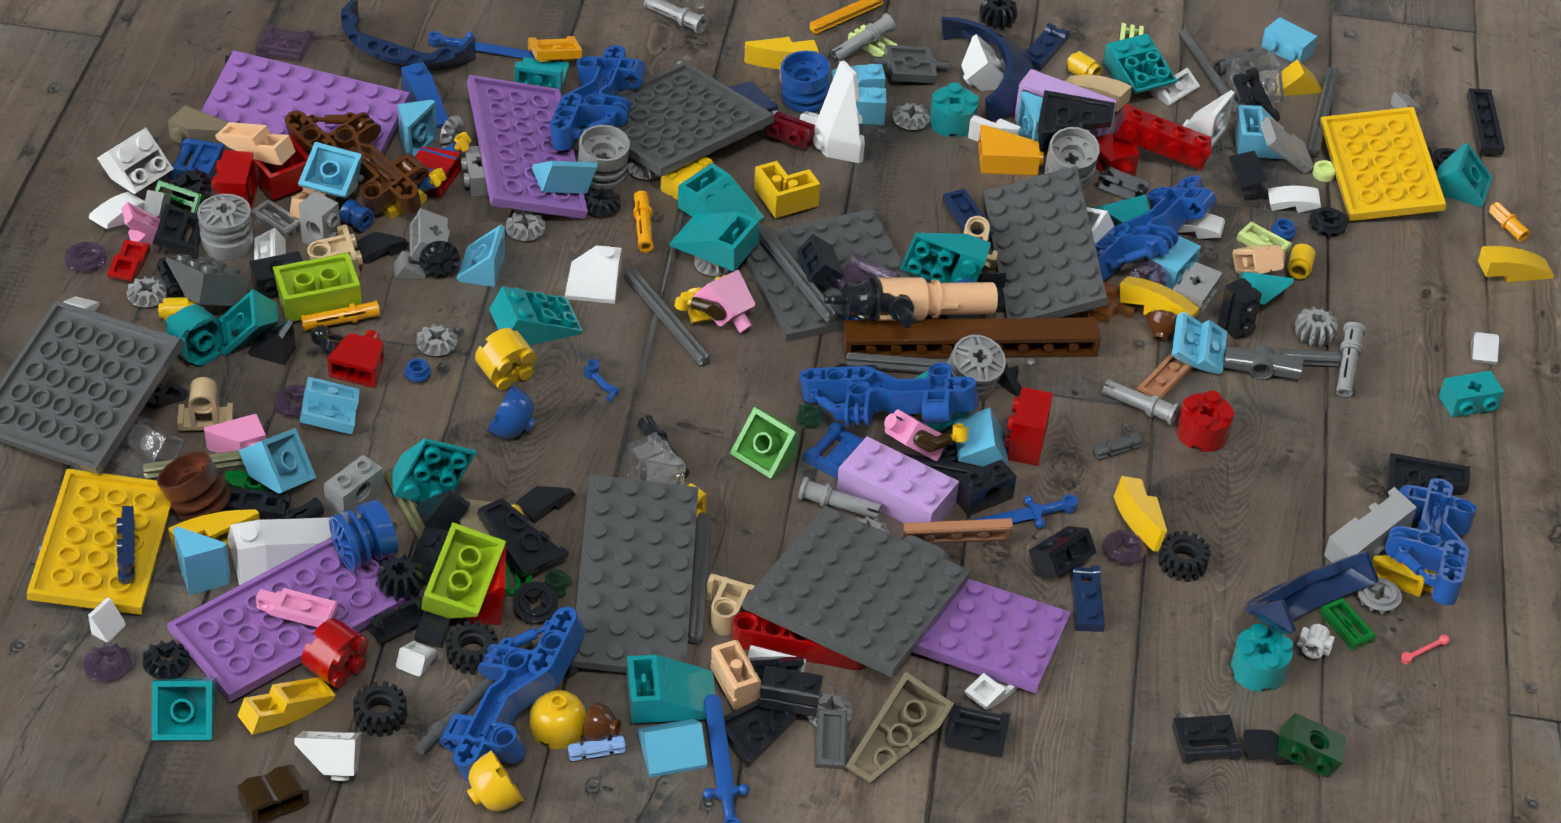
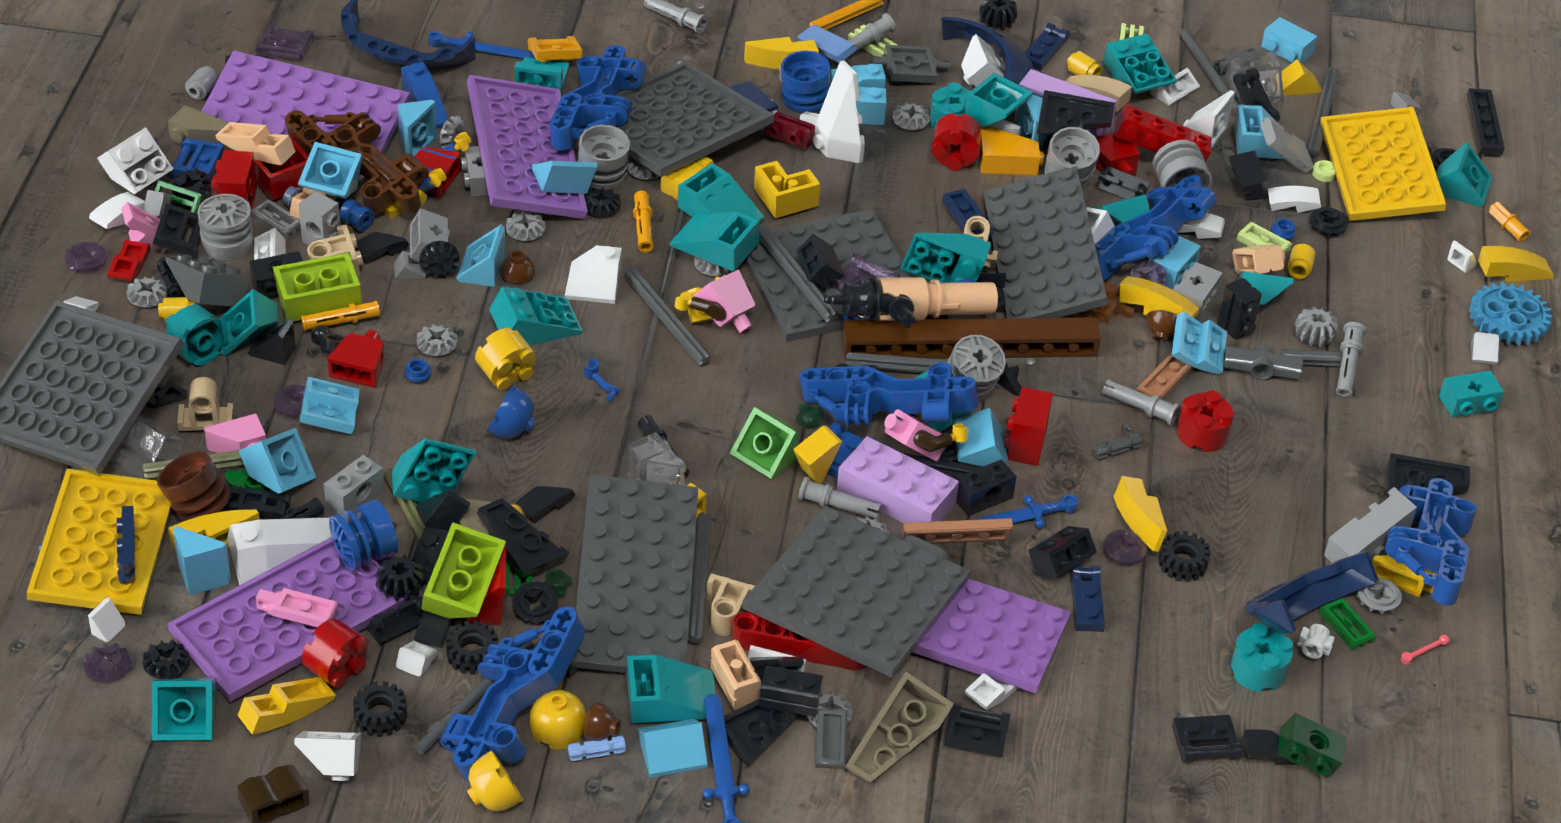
none -> light grey brick [185,66,218,100]
none -> sand blue plate [282,186,303,209]
none -> reddish brown brick [500,250,535,284]
none -> yellow slope [793,426,842,484]
none -> medium blue tile [797,24,856,63]
none -> red brick [931,113,981,171]
none -> teal slope [965,73,1033,127]
none -> light grey wheel [1153,140,1212,189]
none -> white slope [1447,241,1477,273]
none -> dark azure gear [1469,282,1553,346]

